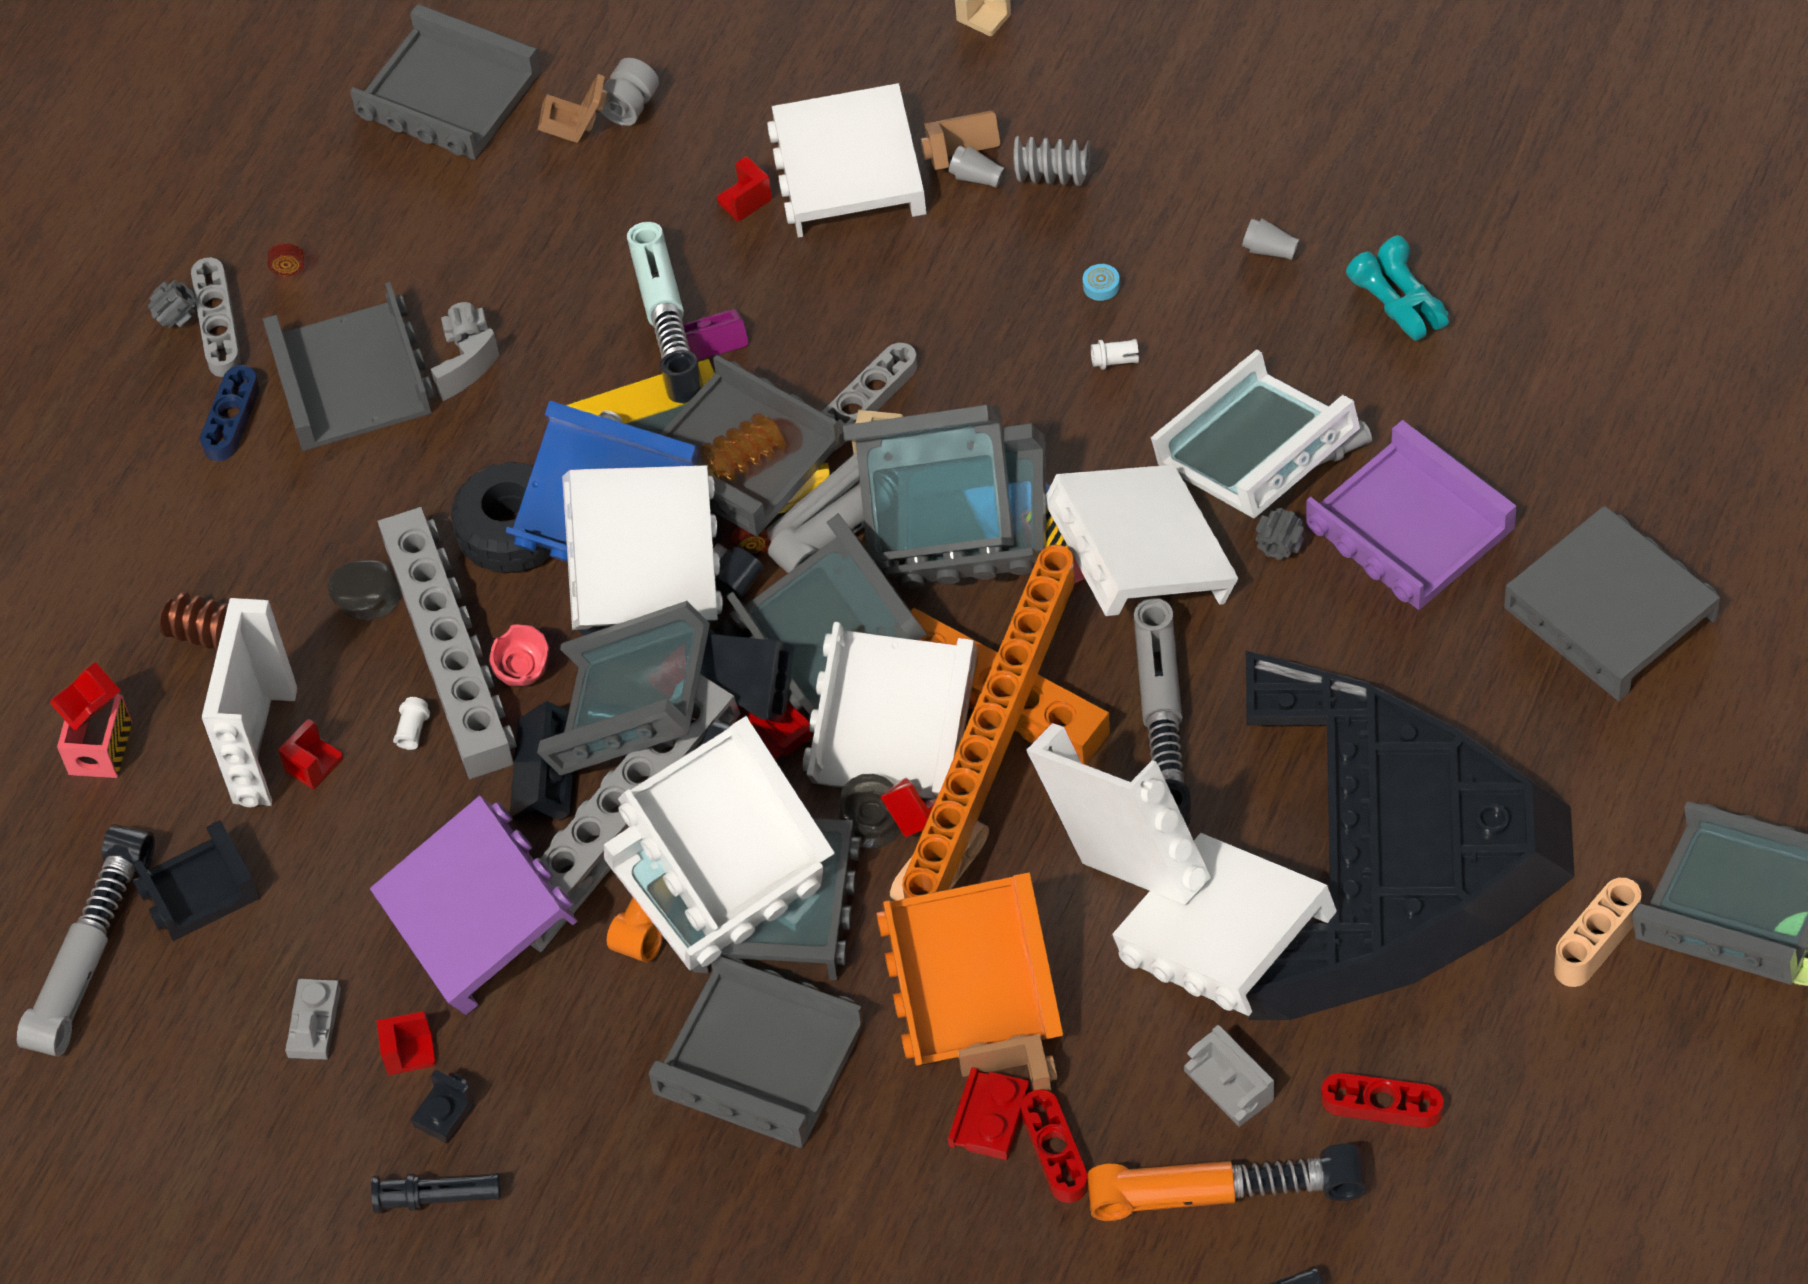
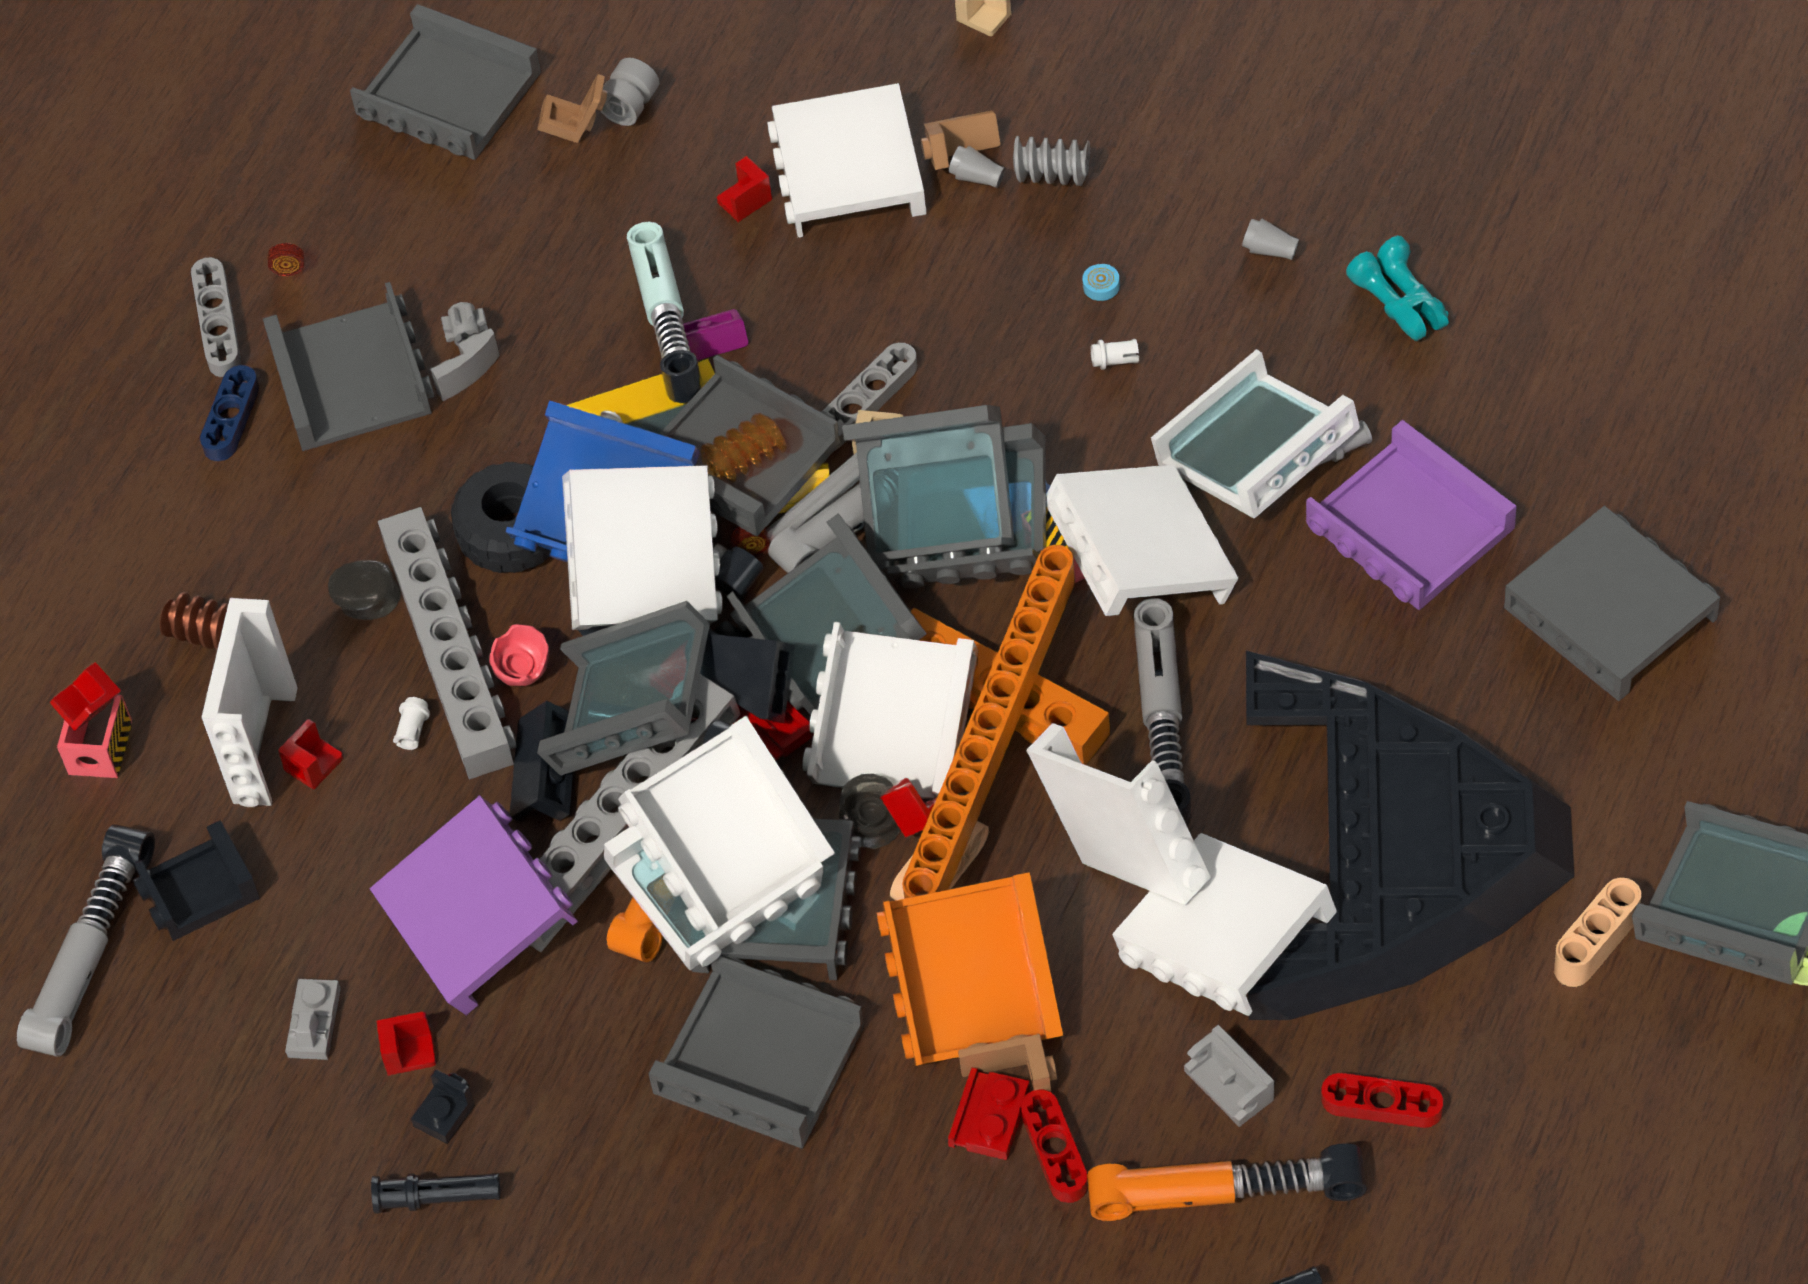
dark grey gear [148,280,197,328] -> none
dark grey gear [1255,508,1304,560] -> none

